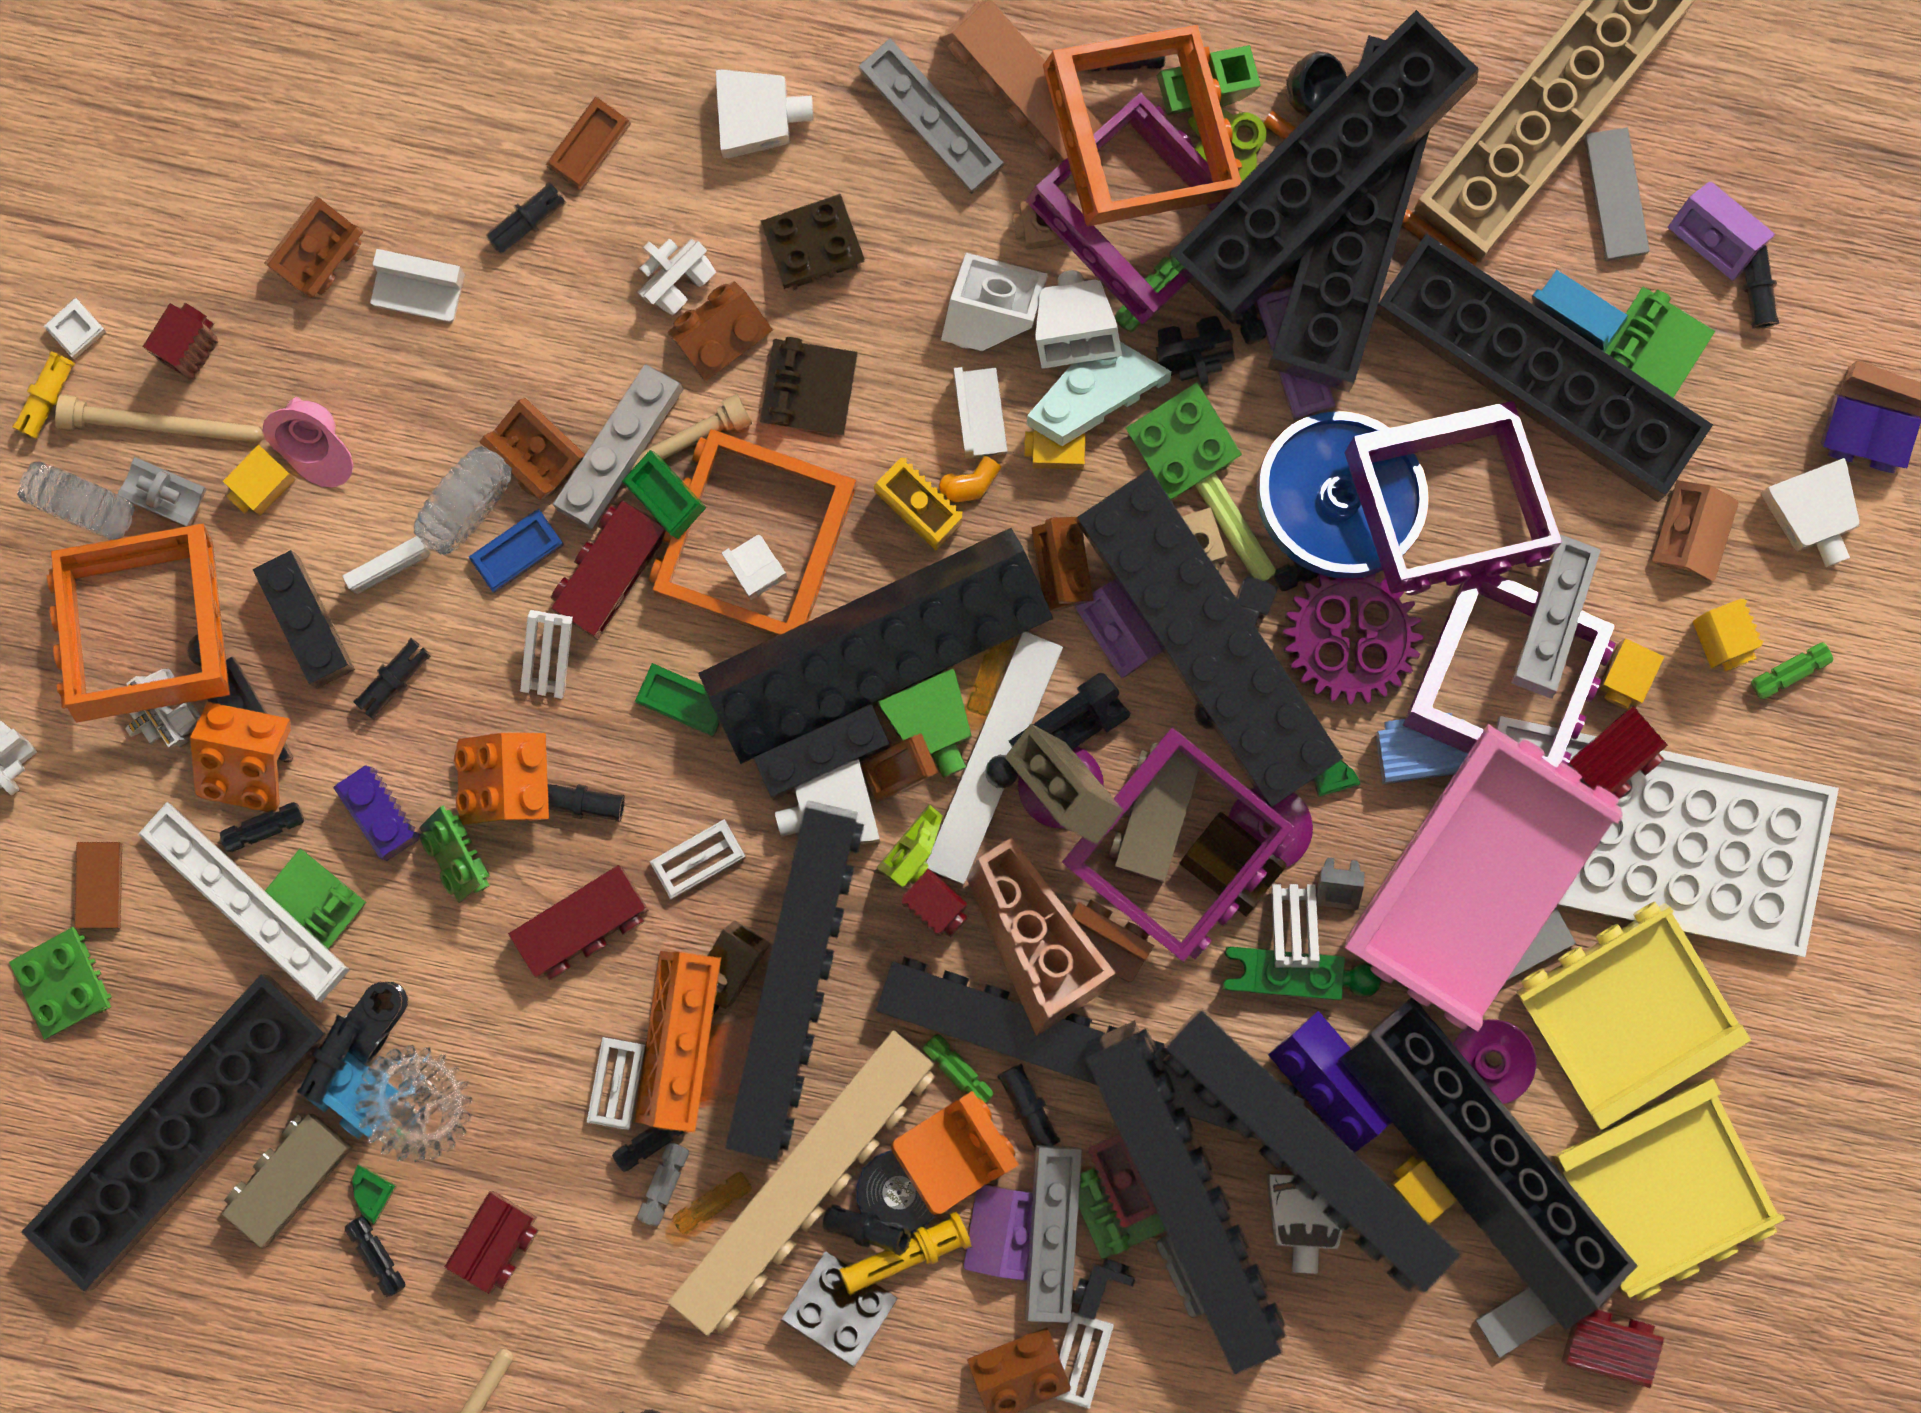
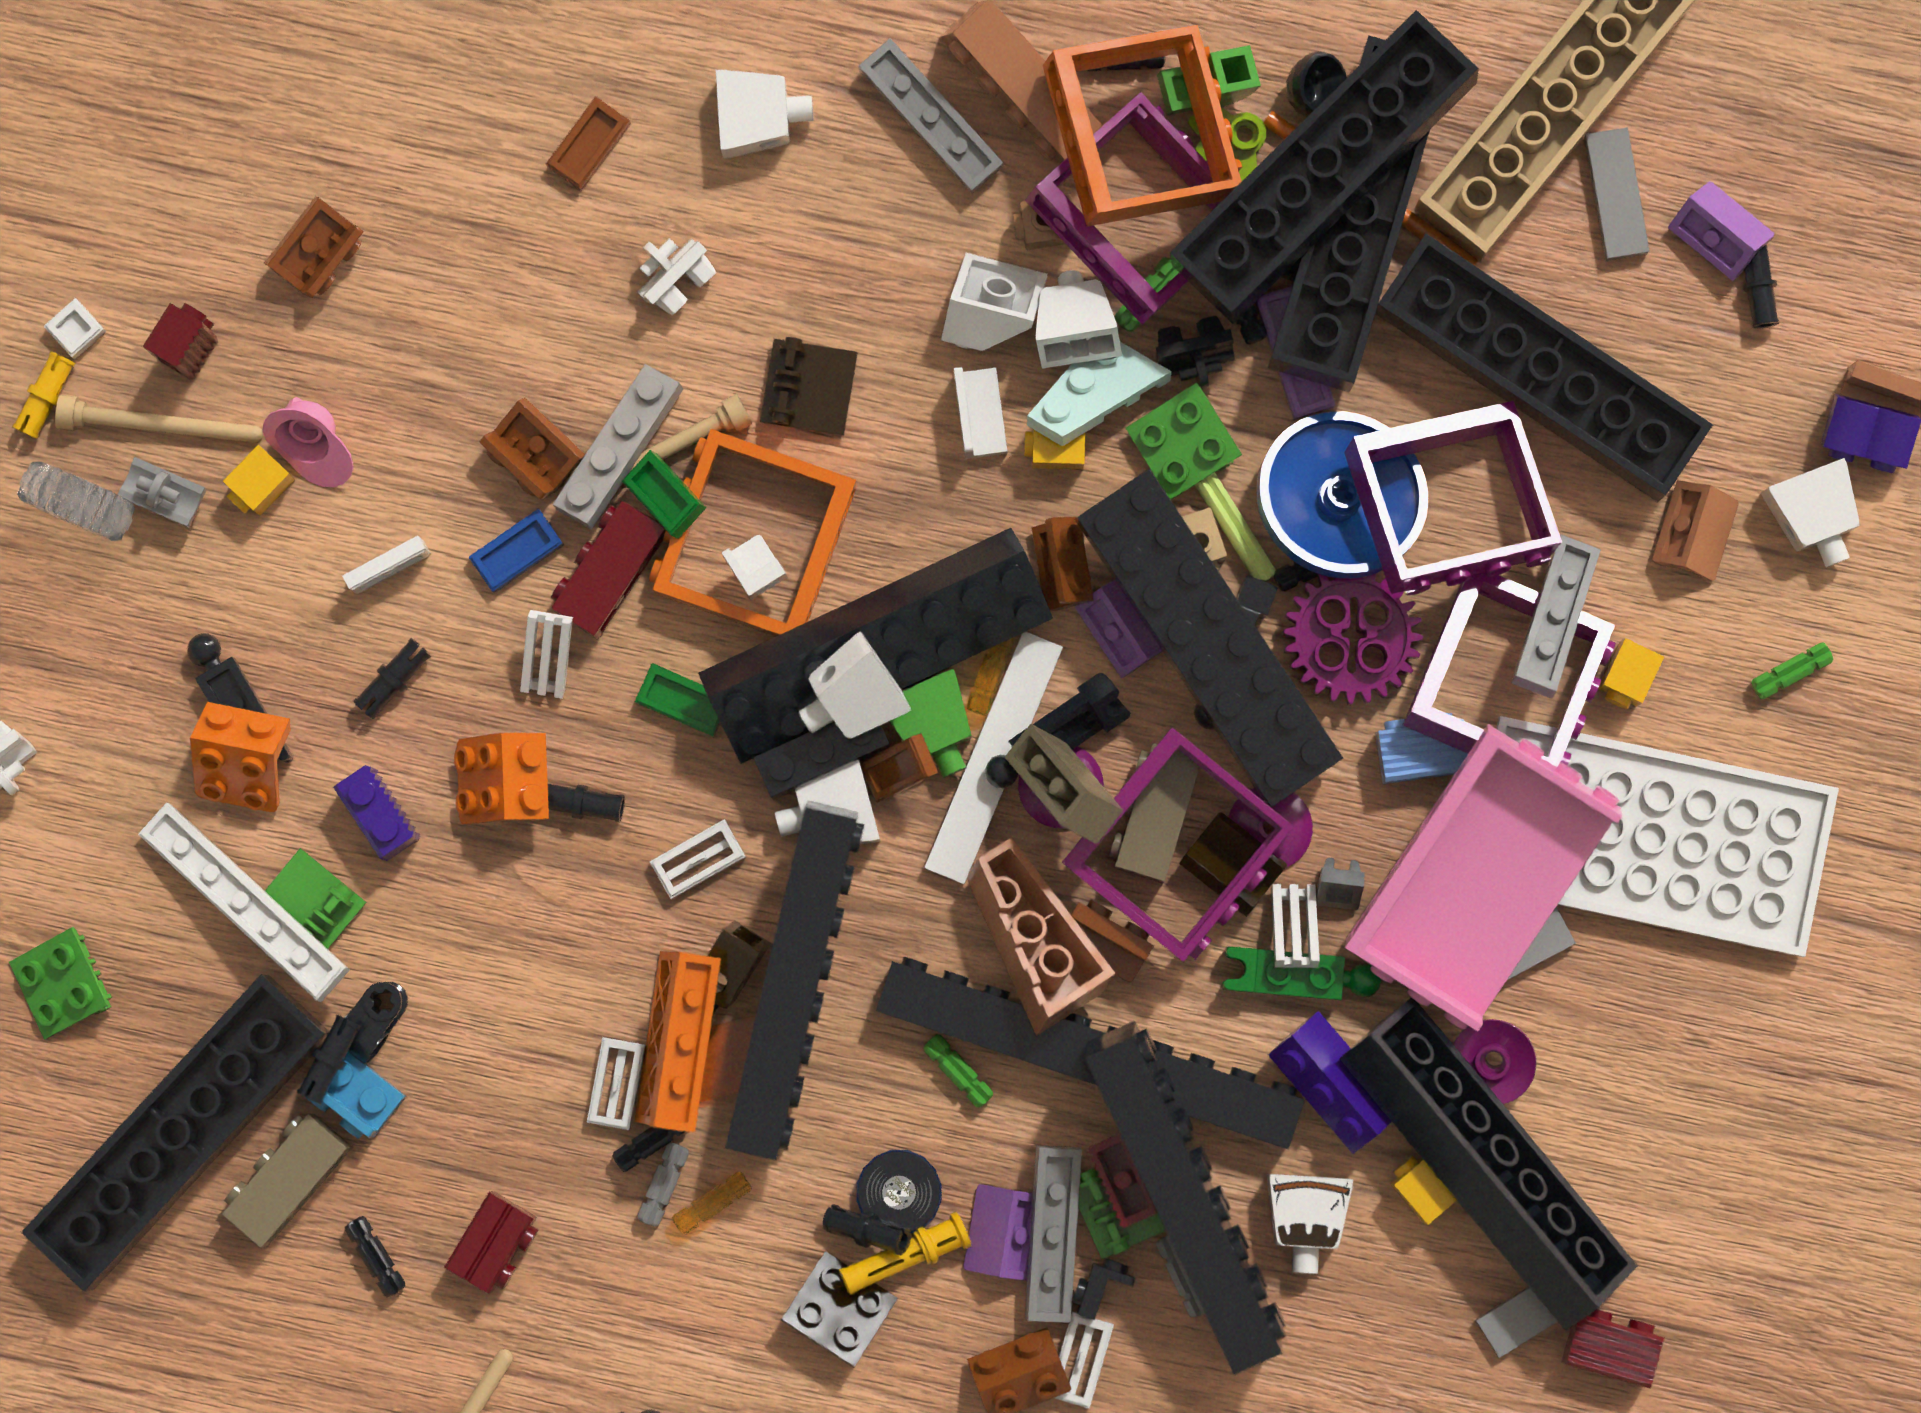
orange window [46,523,230,723] -> none
dark orange tile [75,842,122,929] -> none
white hips [125,669,201,747] -> none
black axle [220,802,304,852] -> none
black brick [252,550,355,689] -> none
green tile [352,1164,397,1224] -> none
clear gear [355,1045,473,1163] -> none
white panel [371,249,465,323] -> none
clear gear [414,446,512,555] -> none
bright green hinge [419,805,490,903] -> none
black axle [486,182,566,253] -> none
dark red brick [508,865,649,981] -> none
dark orange bracket [668,281,773,381] -> none
tan brick [668,1030,936,1336] -> none
dark brown hinge [760,194,865,291] -> none
yellow brick [874,458,962,551] -> none
lime wing [877,805,943,887] -> none
orange bracket [891,1091,1019,1215] -> none
dark red brick [902,868,968,938] -> none
light orange arm [939,456,1002,502] -> none
black pin [997,1063,1061,1153] -> none
black brick [1161,1009,1461,1294] -> none
green tile [1313,761,1361,797] -> none
light yellow panel [1516,902,1751,1130] -> none
dark azure panel [1532,270,1628,352] -> none
light yellow panel [1552,1079,1785,1301] -> none
dark red brick [1568,706,1668,799] -> none
bright green hinge [1605,286,1715,398] -> none
yellow brick [1692,598,1764,672] -> none
none -> white torso [799,631,912,738]

